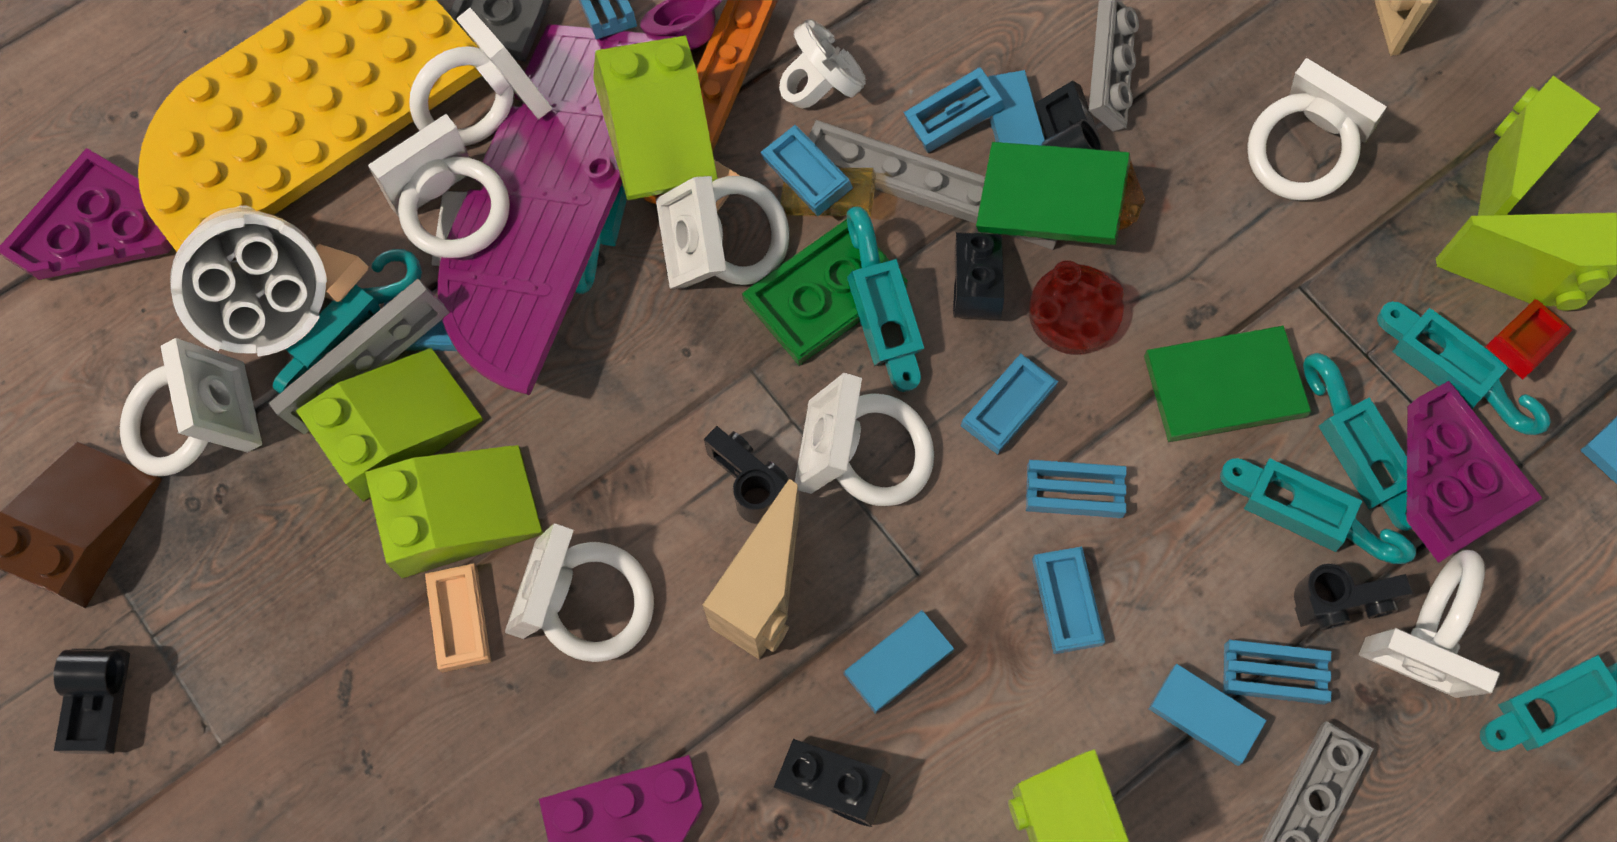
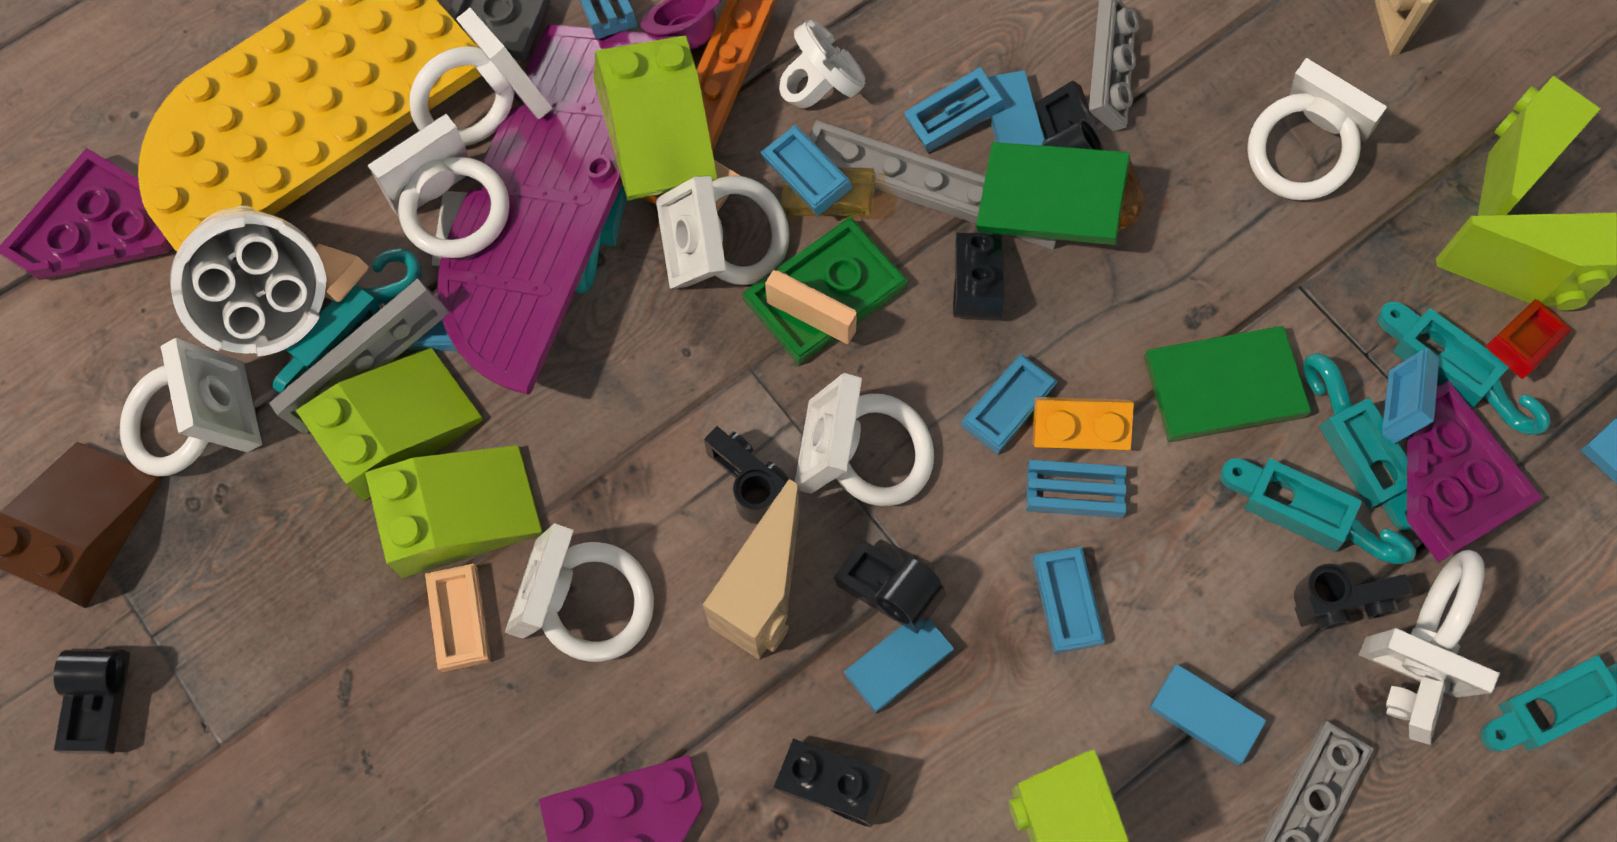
teal piece [846,206,925,392] -> none
clear red tile [1029,260,1124,355] -> none
dark azure tile [1223,640,1331,705] -> none
none -> light nougat tile [765,270,857,345]
none -> black plate [834,540,946,634]
none -> light orange plate [1032,397,1134,450]
none -> dark azure tile [1382,348,1439,444]
none -> white tile [1386,676,1444,745]

